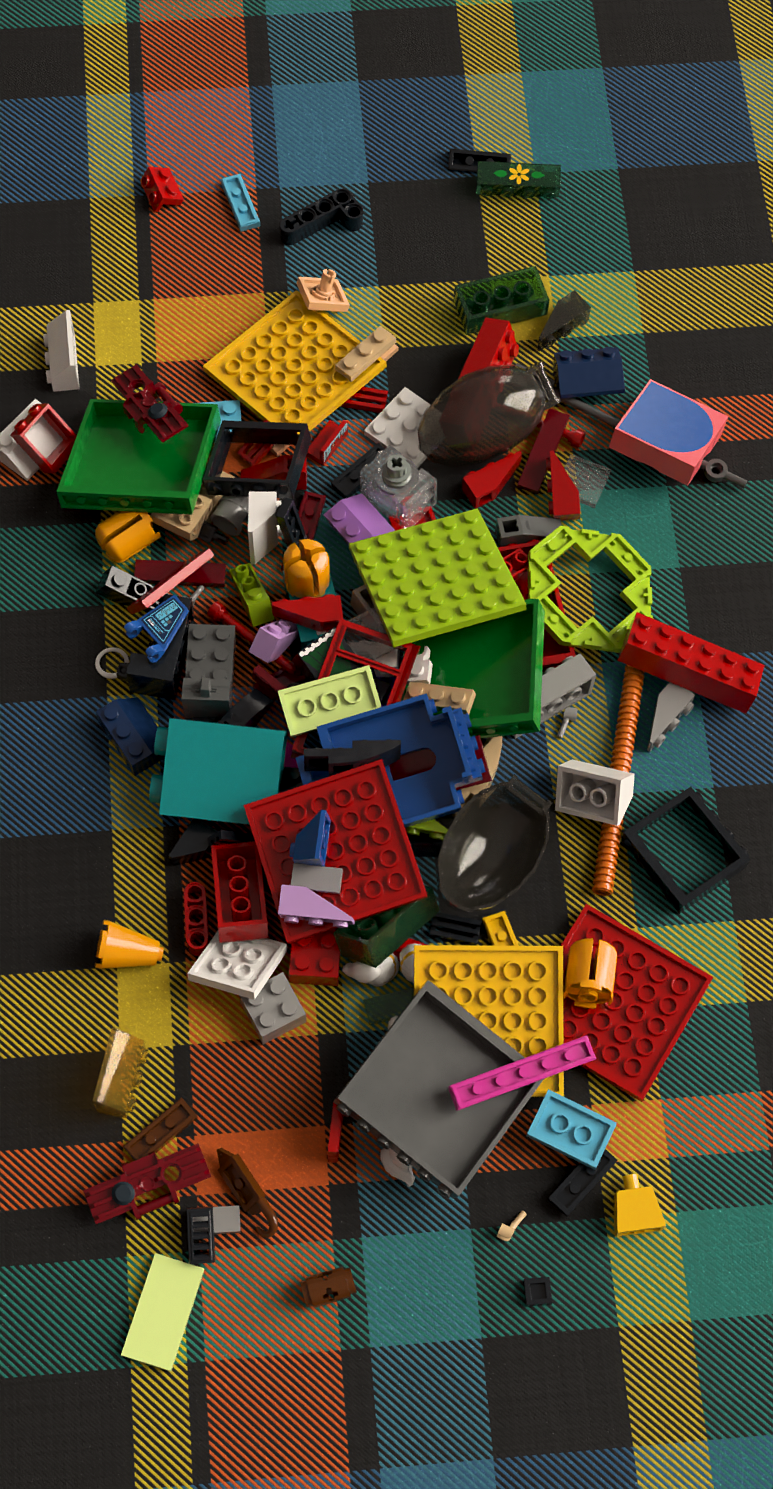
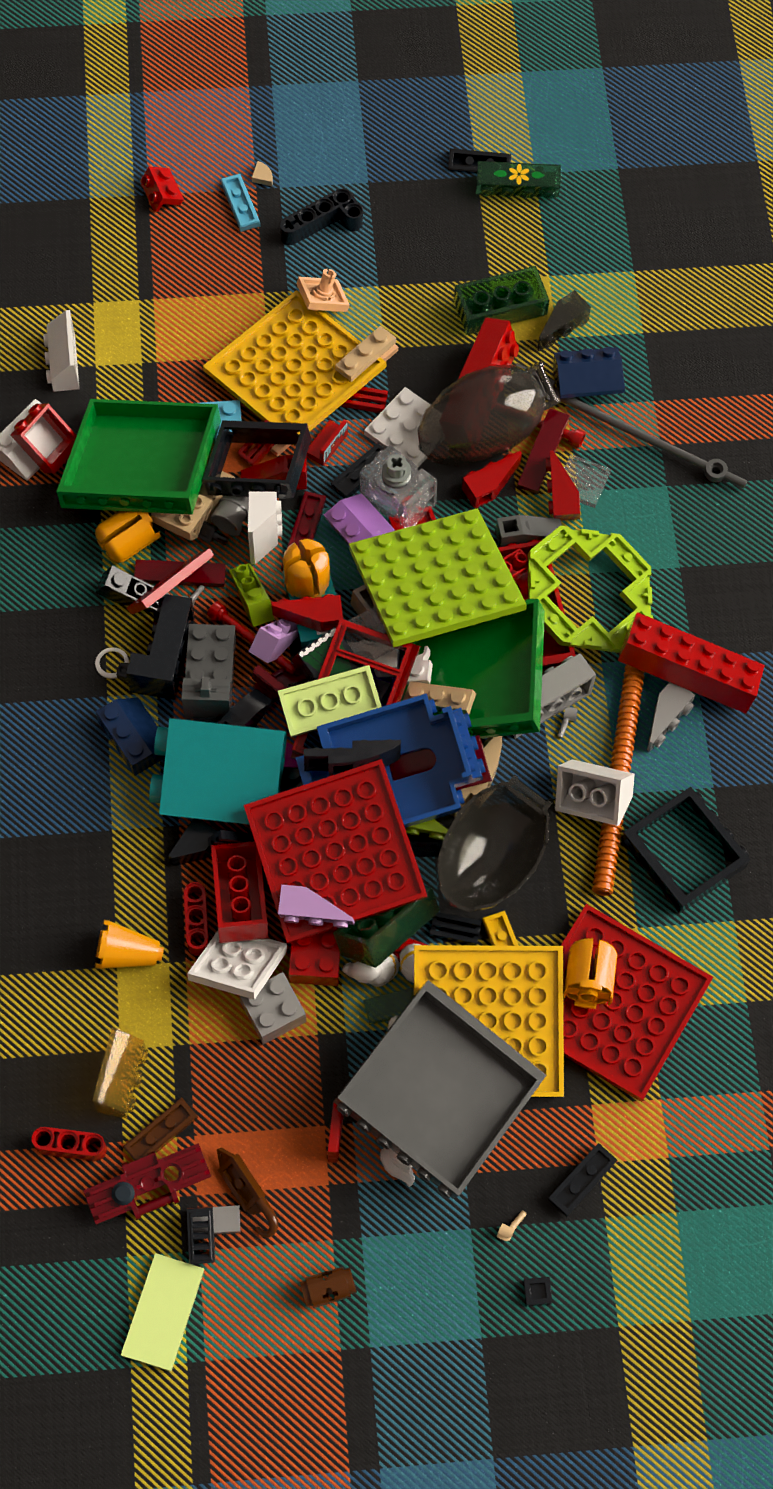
dark red piece [111,364,188,442] -> none
flag [124,595,189,663] -> none
black plate [275,498,307,550] -> none
blue slope [290,810,331,866] -> none
light grey tile [291,863,343,894] -> none
dark pink tile [448,1035,596,1111] -> none
medium azure plate [526,1089,617,1170] -> none
tile [609,379,729,486] -> none
yellow torso [614,1174,666,1237] -> none
none -> red beam [32,1127,107,1161]
none -> tan tile [252,161,273,186]

